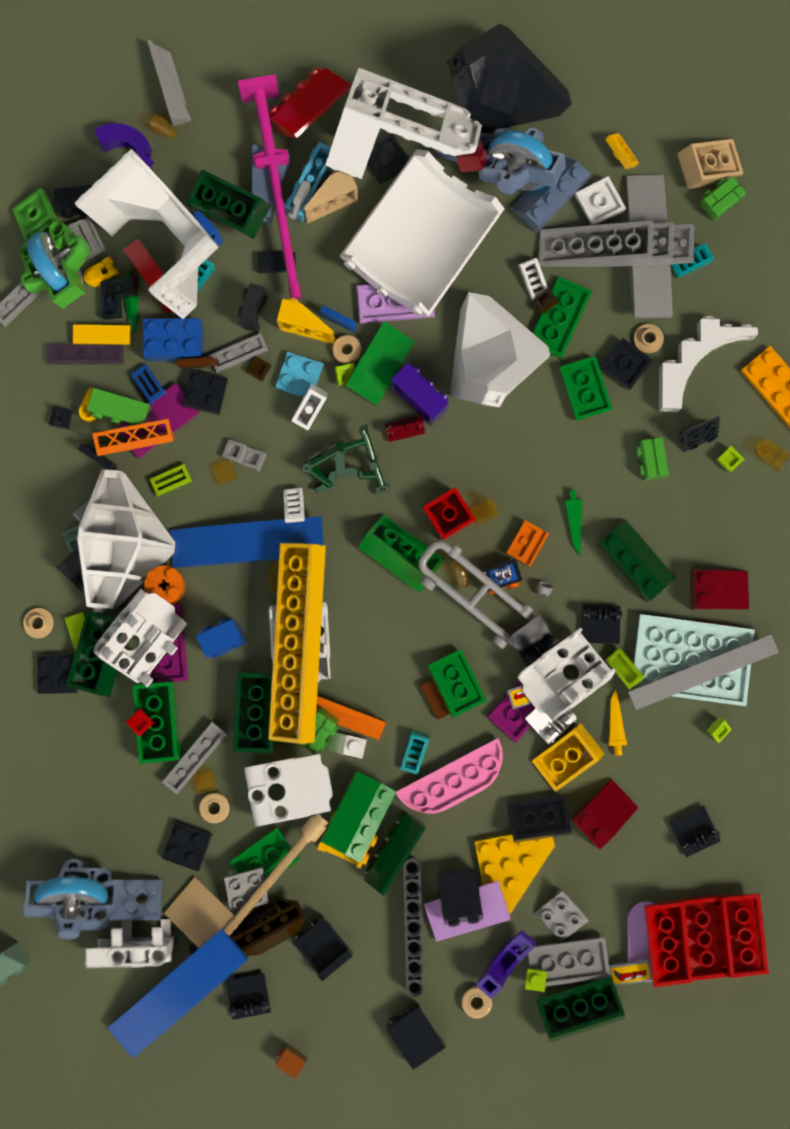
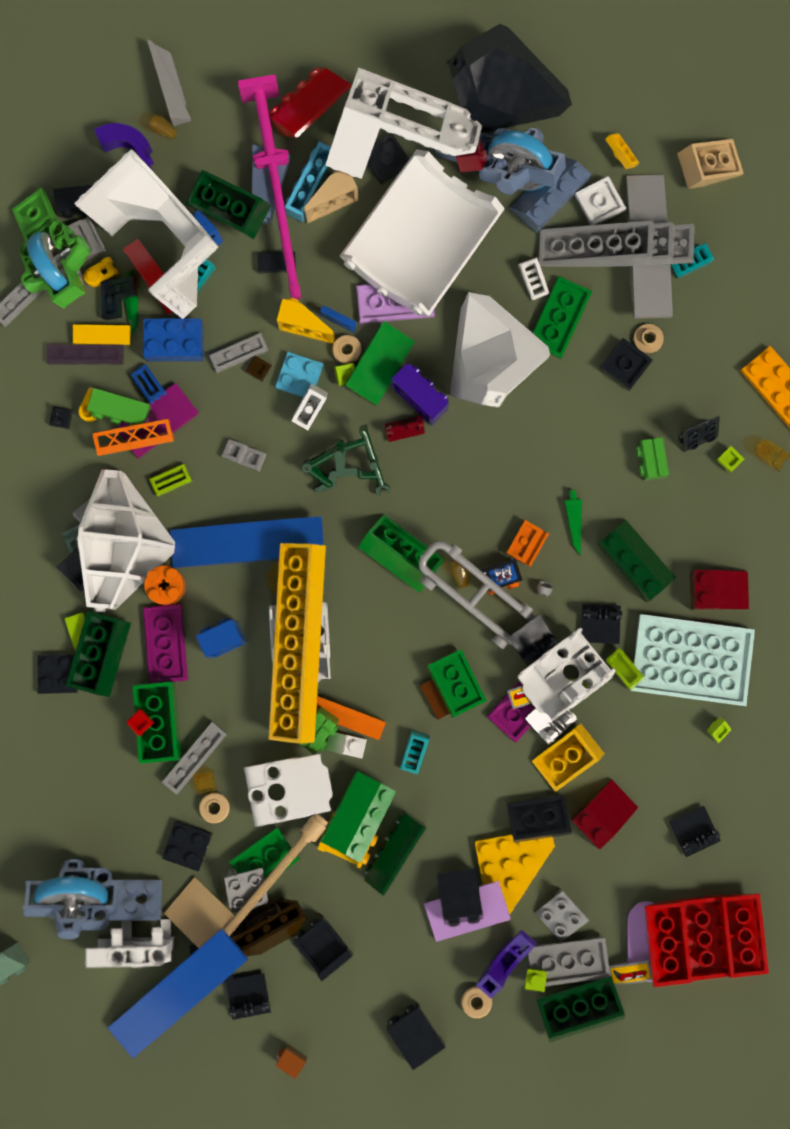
tan piece [23,608,54,638] -> none
black tile [78,444,117,470] -> none
white piece [94,589,187,687] -> none
reddish brown tile [176,357,219,369] -> none
black plate [182,369,228,415] -> none
clear yellow tile [212,460,237,485] -> none
dark green slope [233,673,273,753] -> none
black brick [238,283,268,333] -> none
white slope [284,488,305,523] -> none
light grey tile [288,180,311,220] -> none
bright pink plate [396,738,503,814] -> none
dark grey beam [403,857,424,998] -> none
red brick [422,487,476,541] -> none
clear yellow panel [470,498,499,526] -> none
dark brown tile [534,287,559,314] -> none
green plate [559,356,613,422] -> none
yellow bar [608,689,627,756] -> none
light grey tile [627,635,779,710] -> none
white arch [659,316,758,412] -> none
bright green brick [700,176,746,221] -> none

